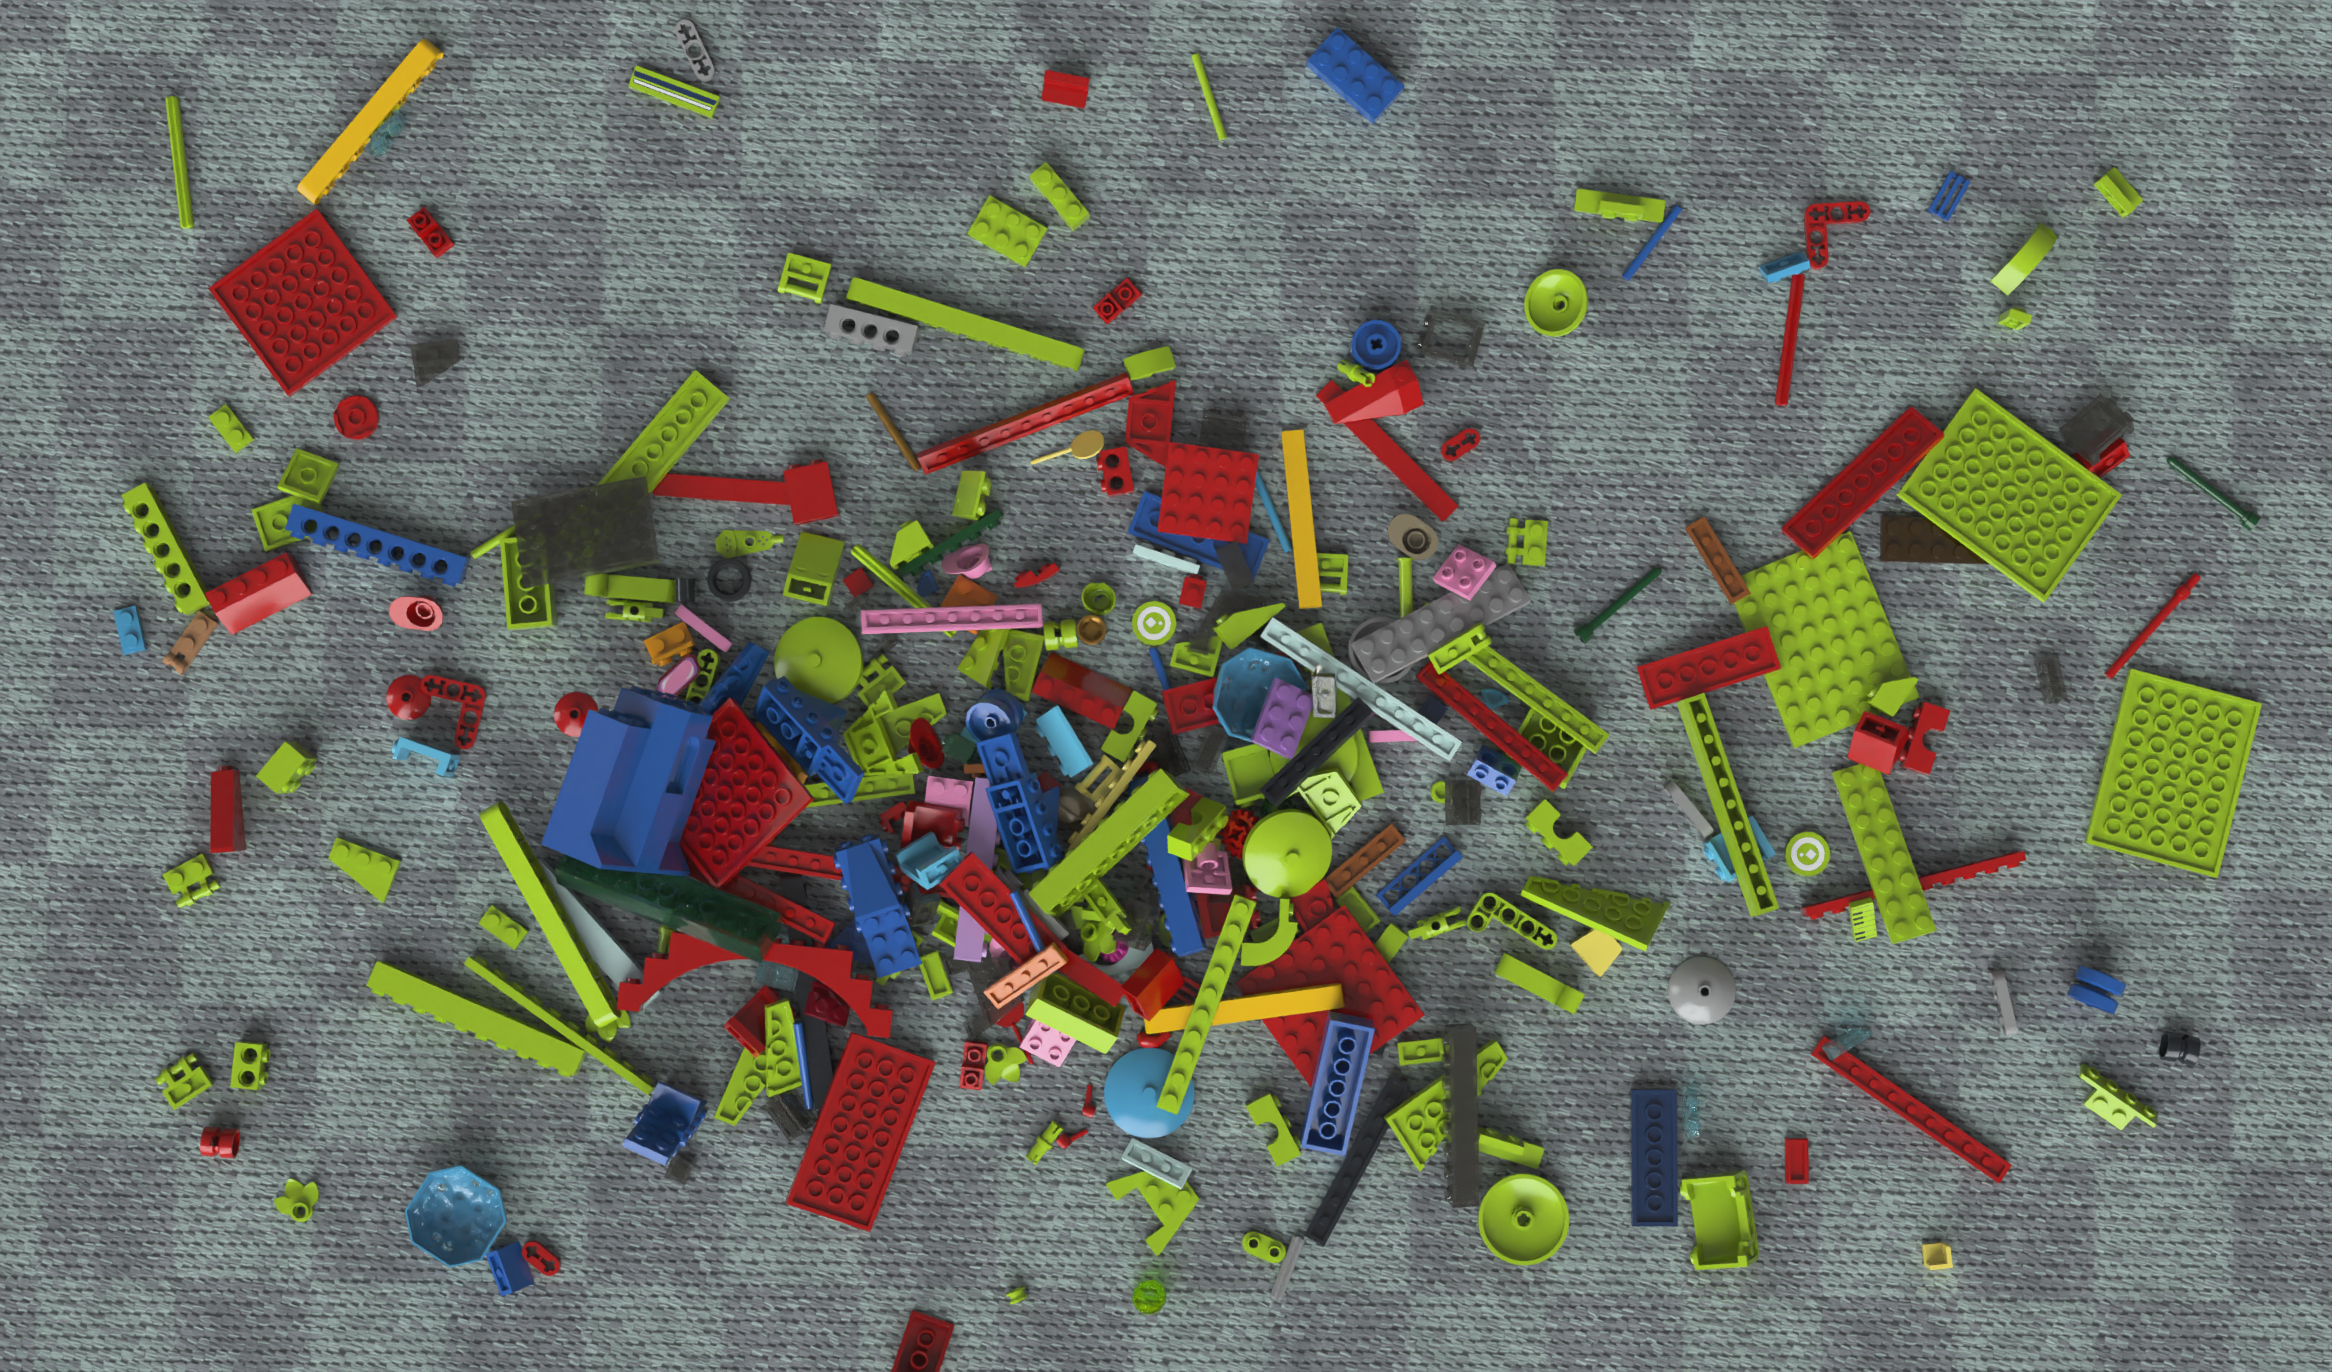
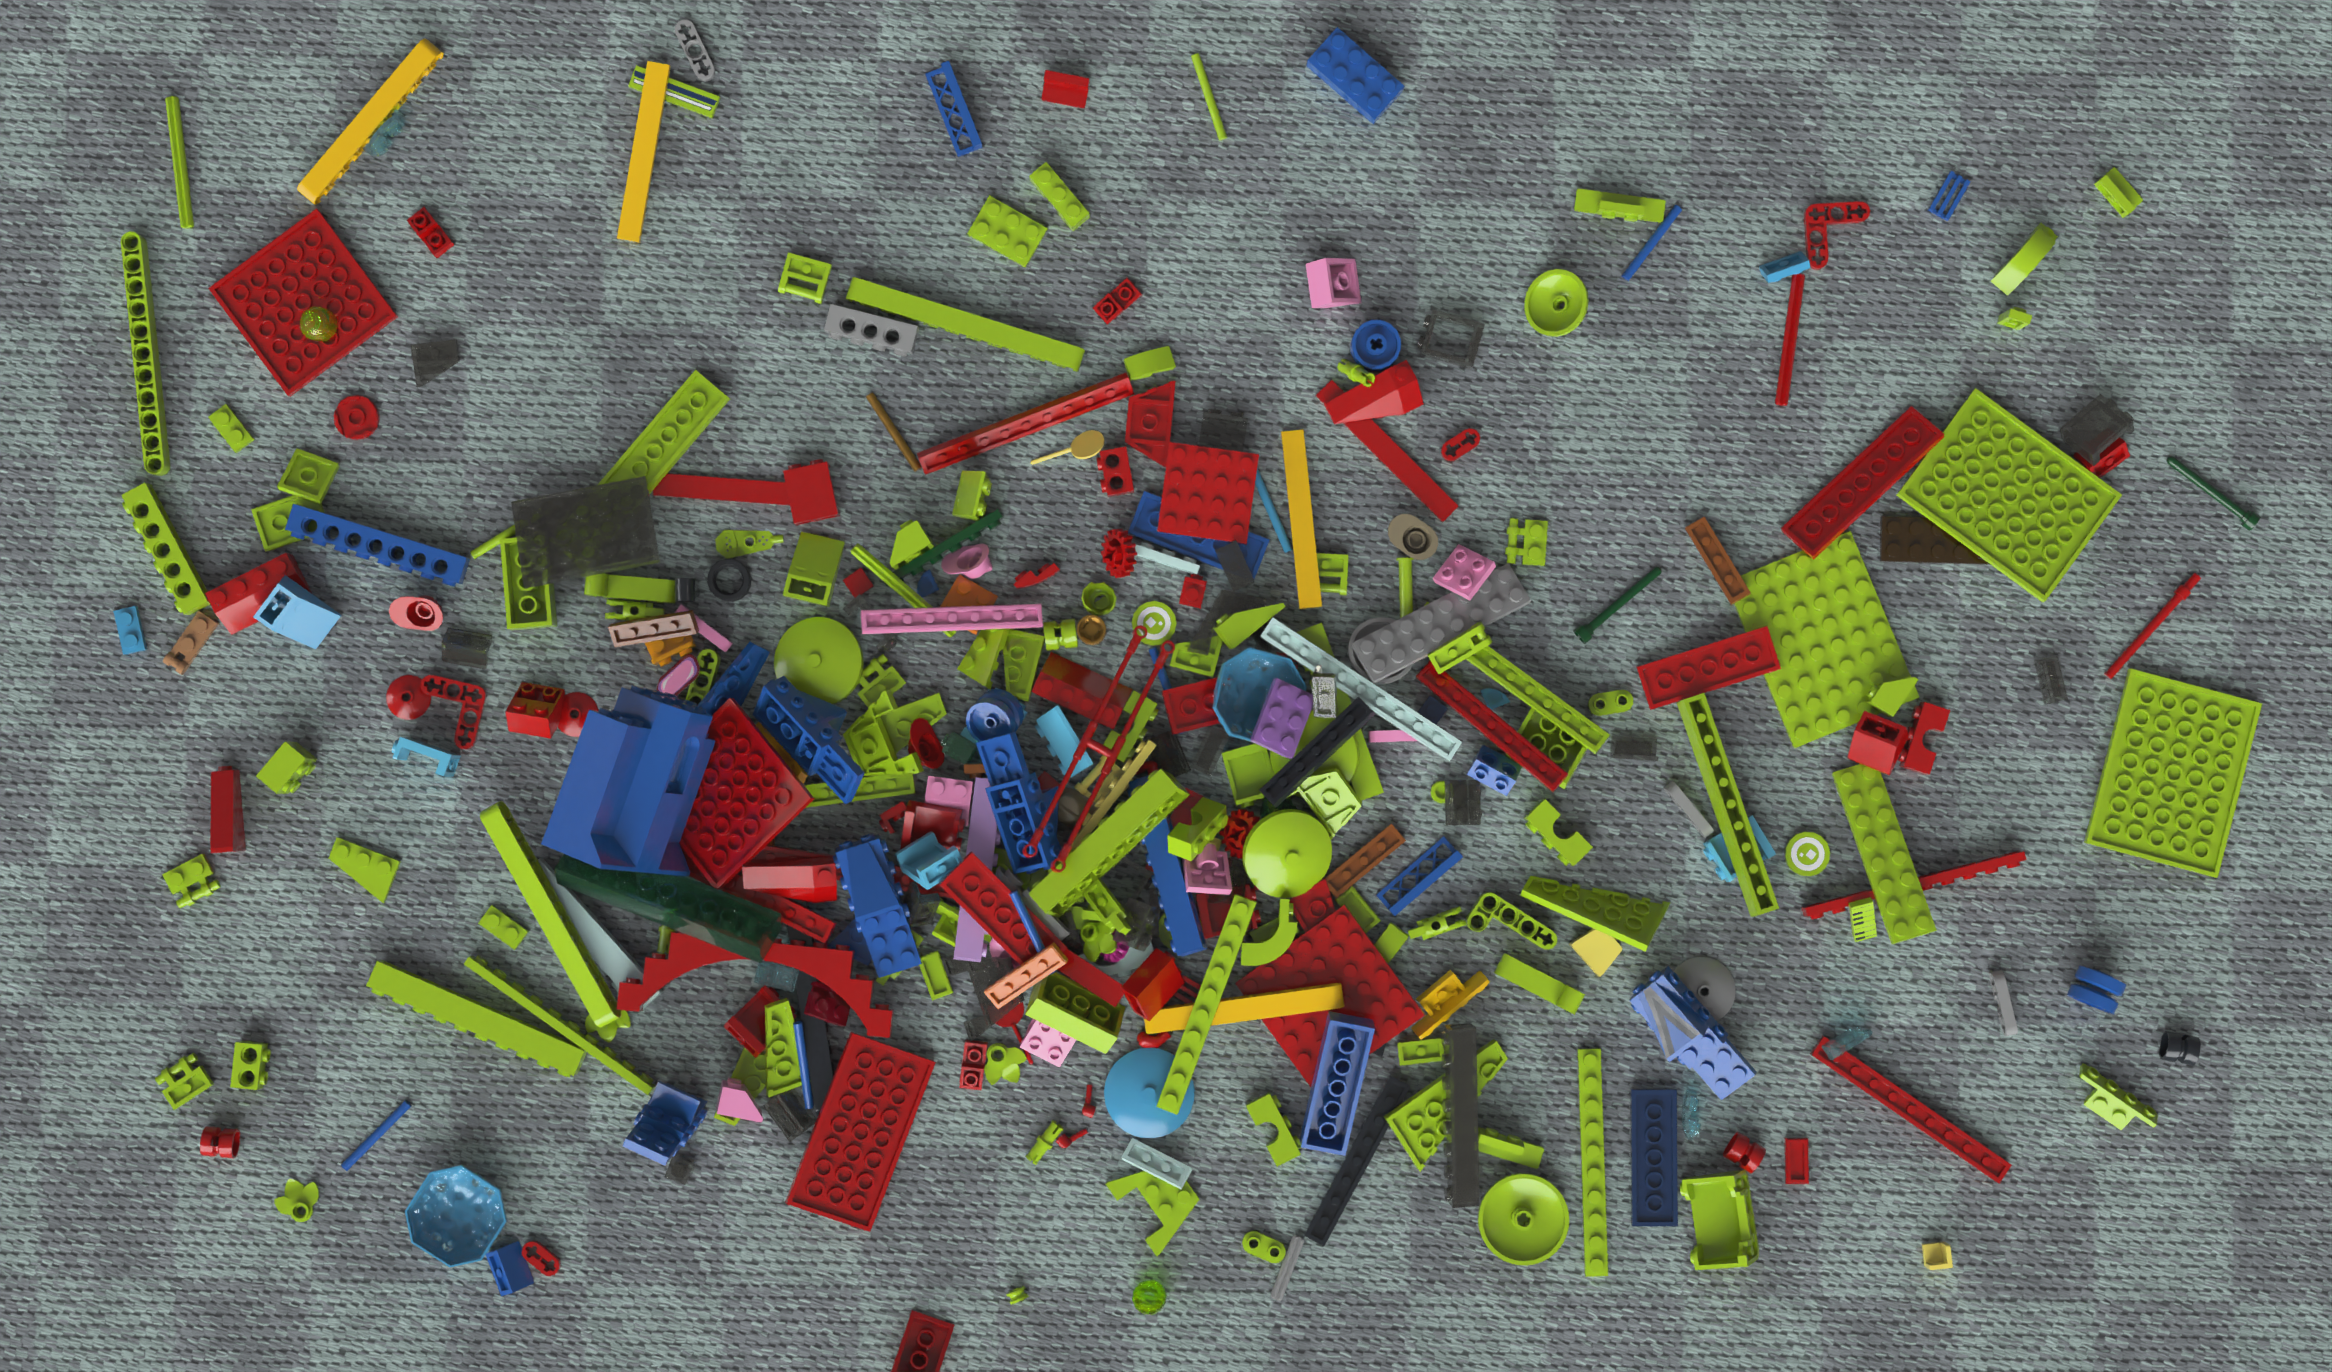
none -> lime beam [121,231,170,476]
none -> slope [253,575,342,649]
none -> clear neon green hair [299,306,338,341]
none -> blue bar [341,1100,412,1171]
none -> clear smoke panel [441,627,492,669]
none -> red slope [505,682,565,739]
none -> plate [608,610,699,647]
none -> yellow tile [617,61,671,243]
none -> bright pink slope [716,1078,763,1123]
none -> red wedge [742,856,837,903]
none -> blue fence [925,61,983,157]
none -> red bar [1022,625,1175,873]
none -> red gear [1101,528,1137,578]
none -> bright pink slope [1306,258,1361,308]
none -> yellow bracket [1411,970,1490,1040]
none -> lime plate [1577,1048,1608,1277]
none -> lime plate [1588,690,1633,716]
none -> clear smoke panel [1610,736,1658,761]
none -> wedge [1630,966,1757,1100]
none -> red wheel [1723,1132,1766,1174]

